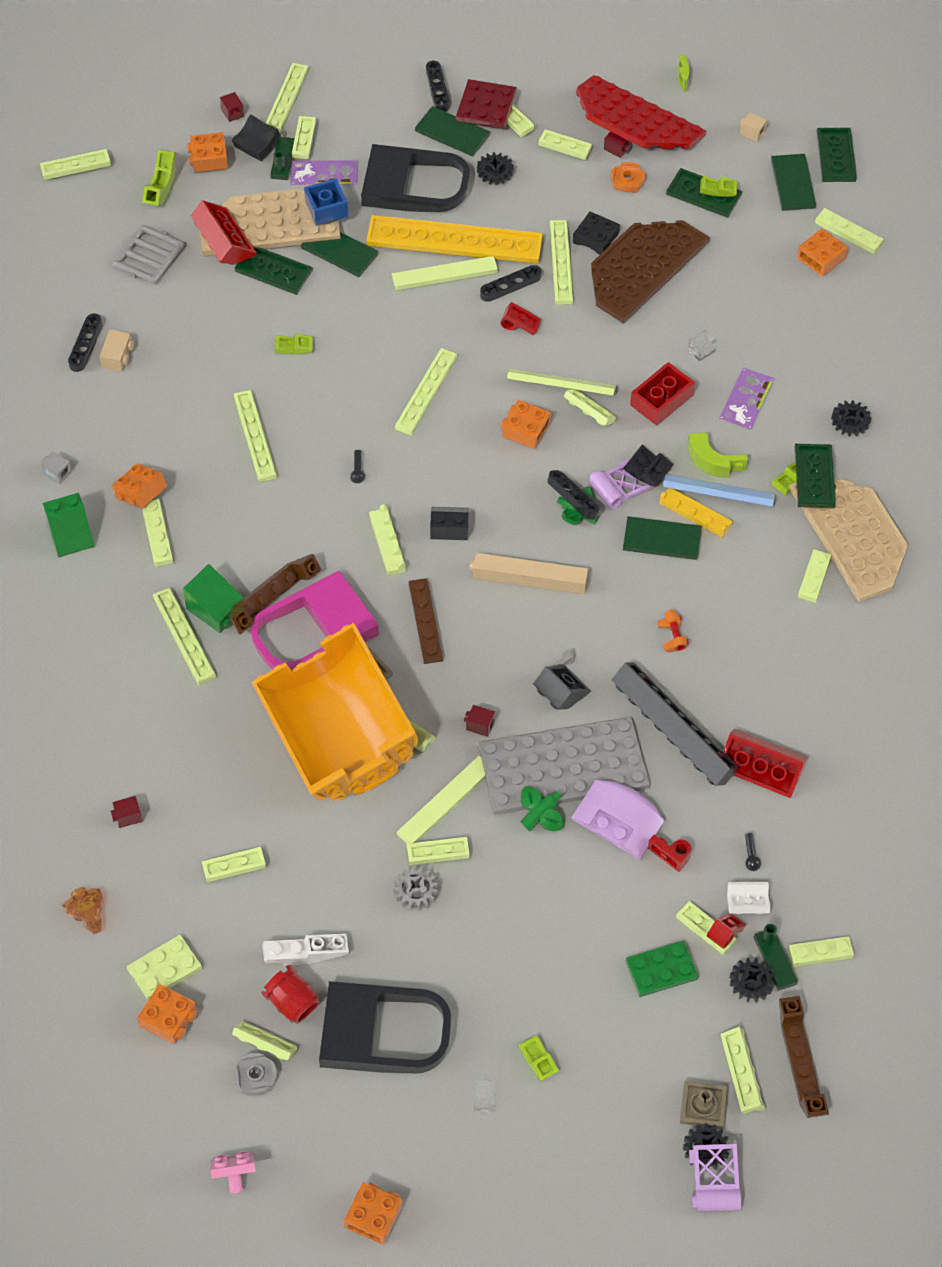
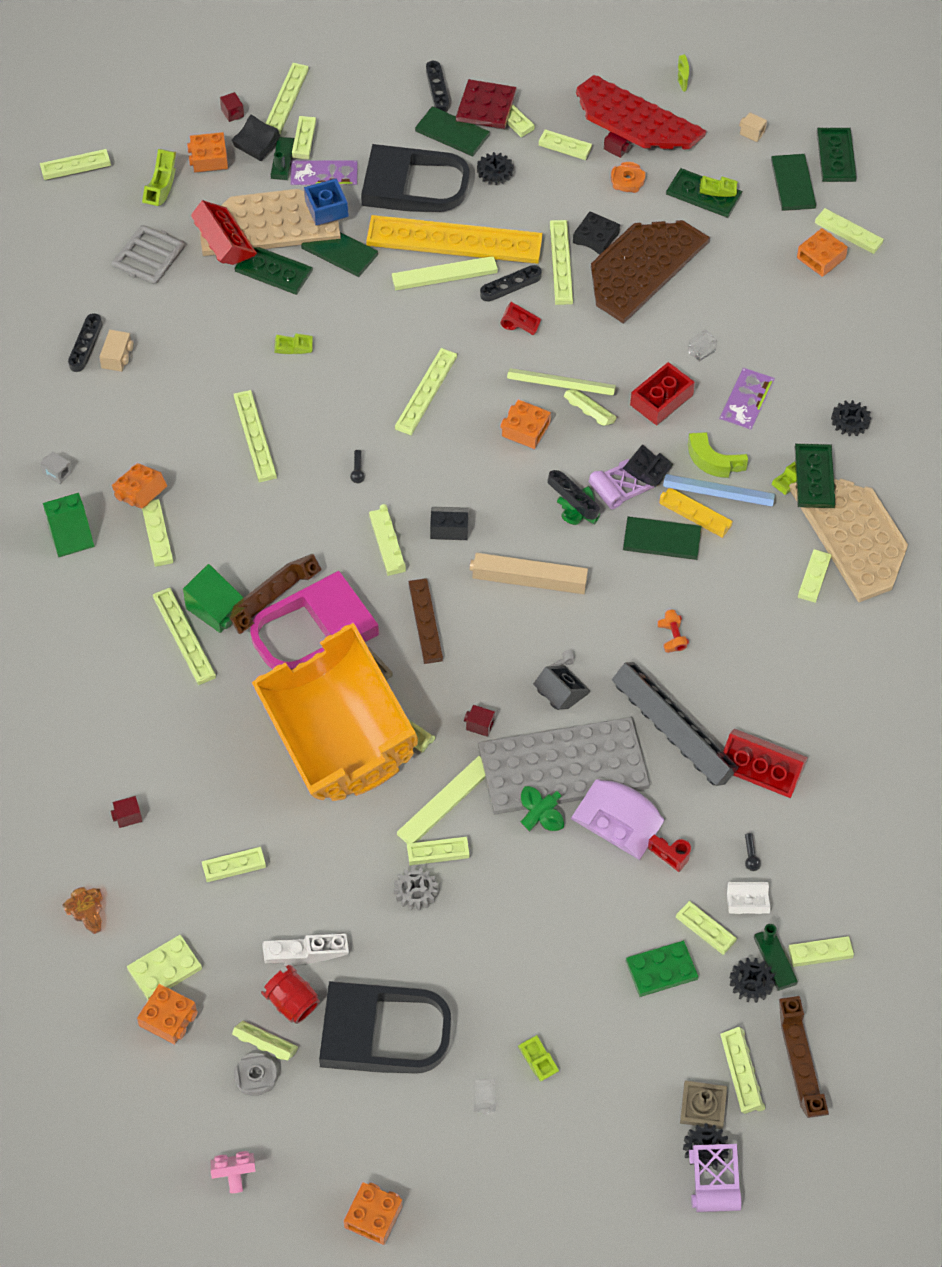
red plate [707,913,747,949] -> none

